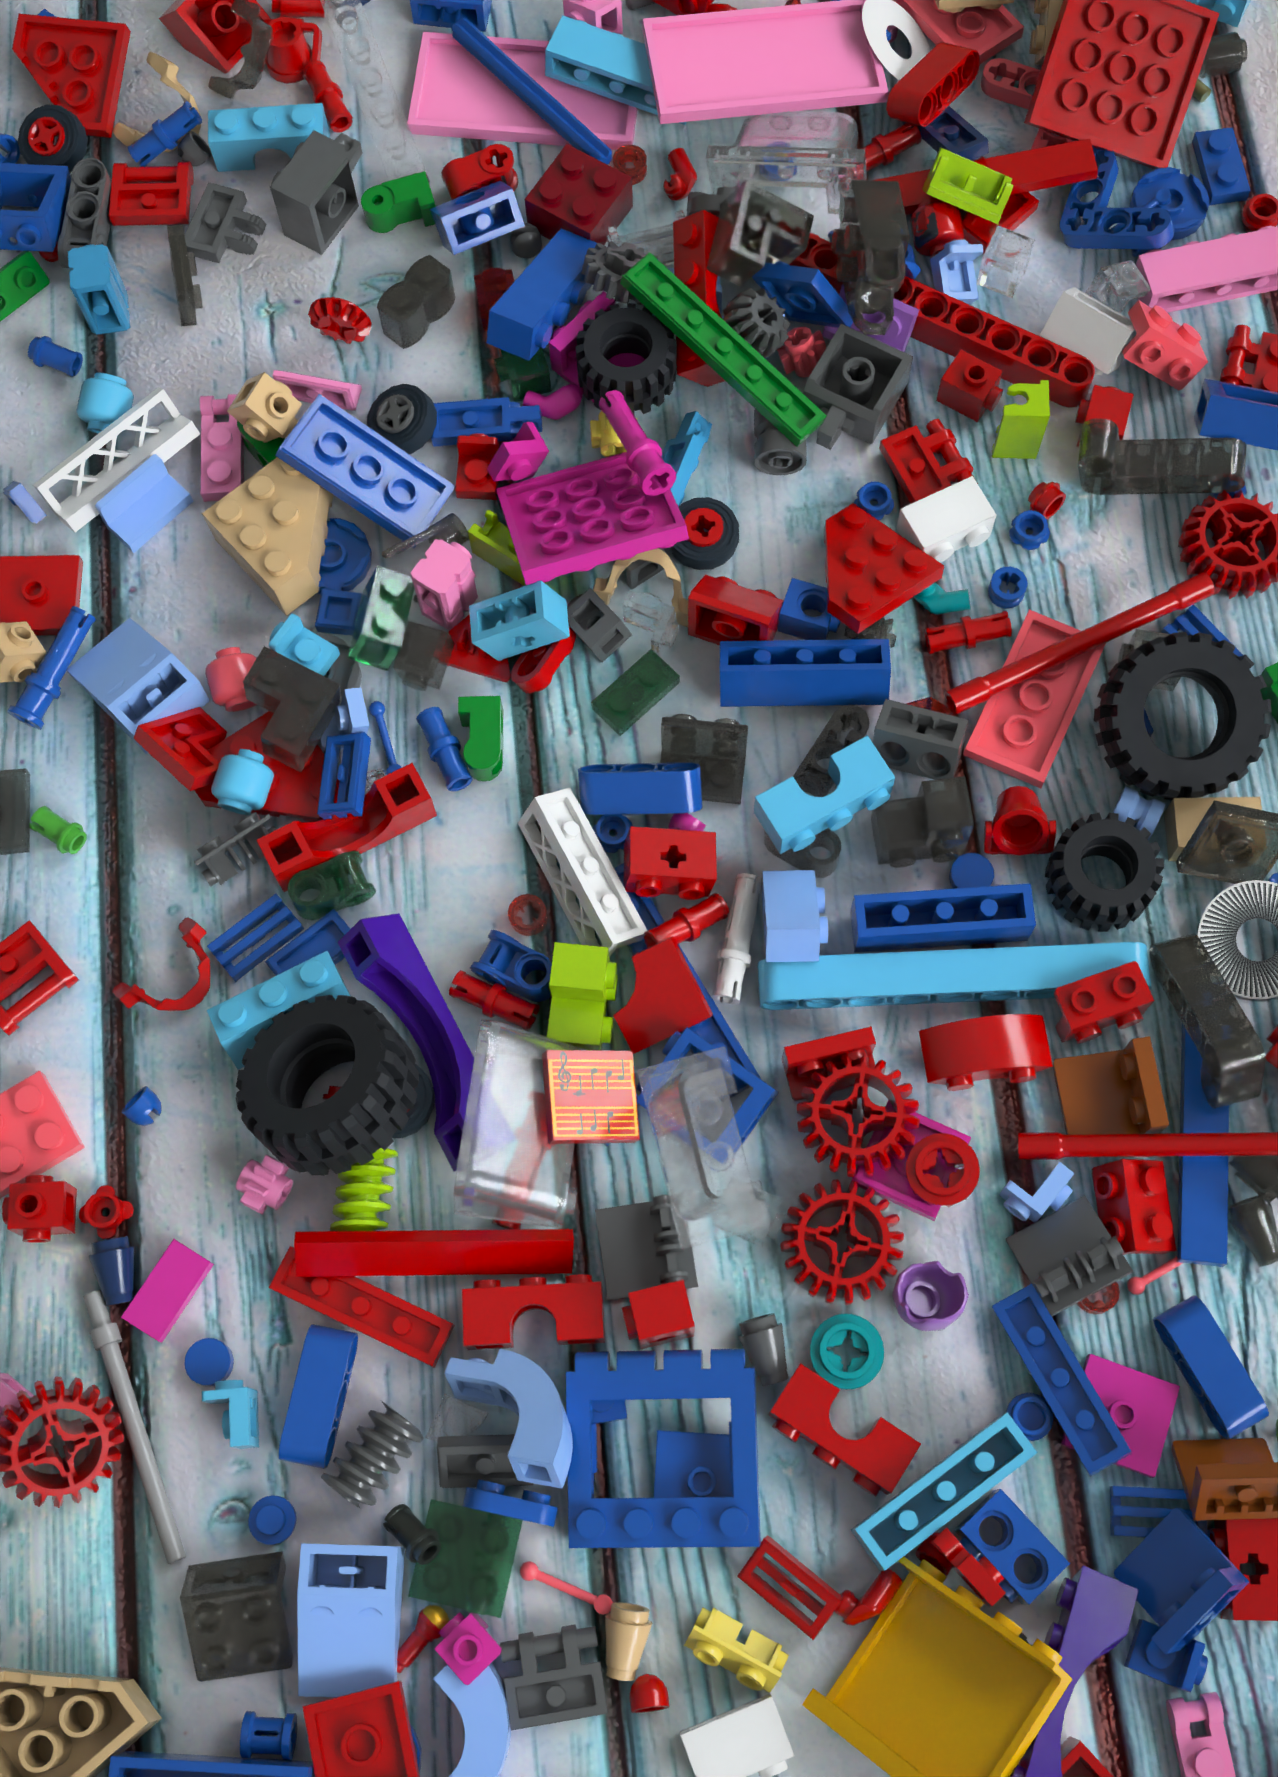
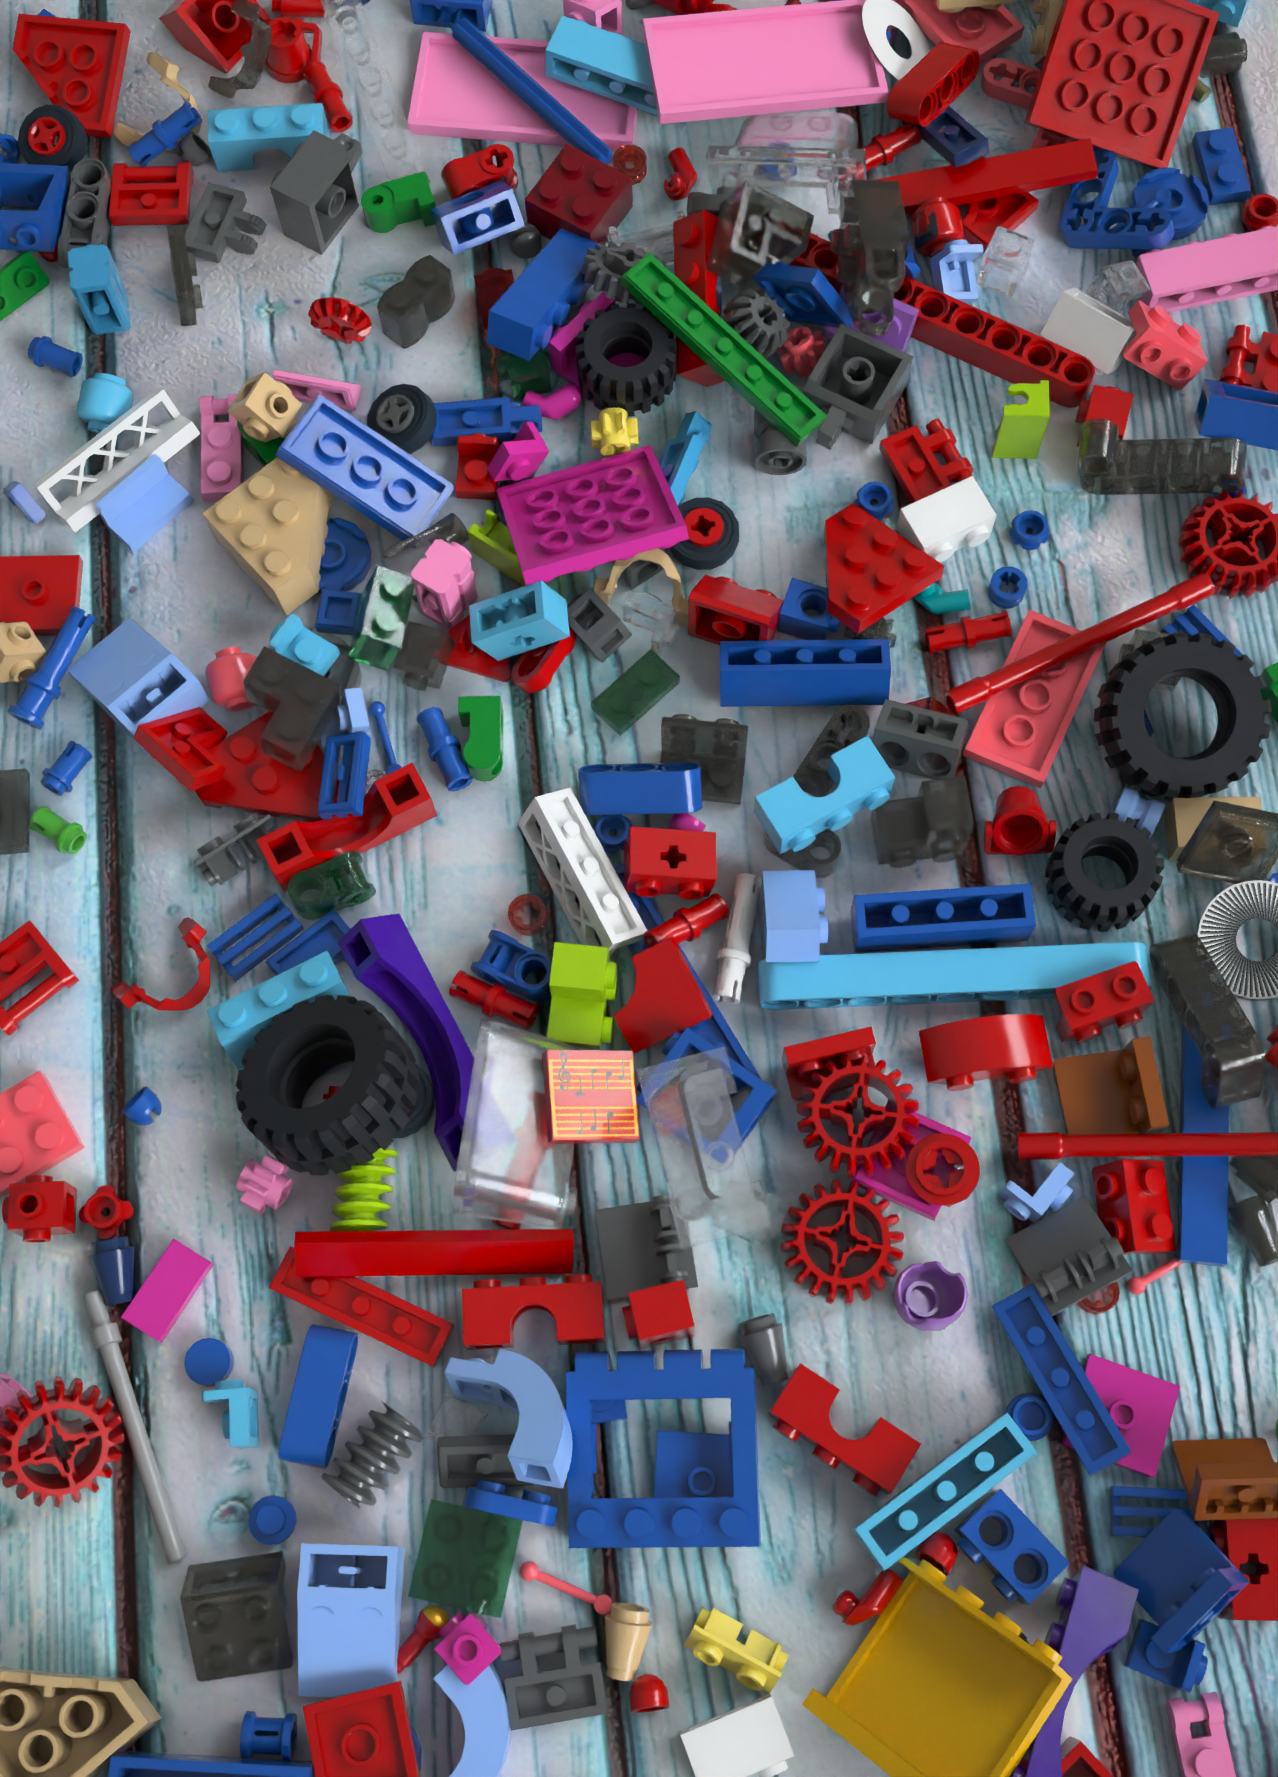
medium azure head [211,749,274,816] -> none
pearl dark grey pin [383,1504,441,1565] -> none
dark pink pin [599,390,676,496] -> none
red tile [737,1535,844,1640] -> none
teal gear [810,1314,884,1390] -> none
lime hinge [922,147,1014,224] -> none
red plate [931,1527,1006,1608] -> none
red brick [936,350,1003,422] -> none
blue tile [949,853,994,889] -> none
red plate [1028,482,1066,520] -> none
blue beam [1153,1295,1269,1440] -> none
none -> blue pin [41,741,93,796]

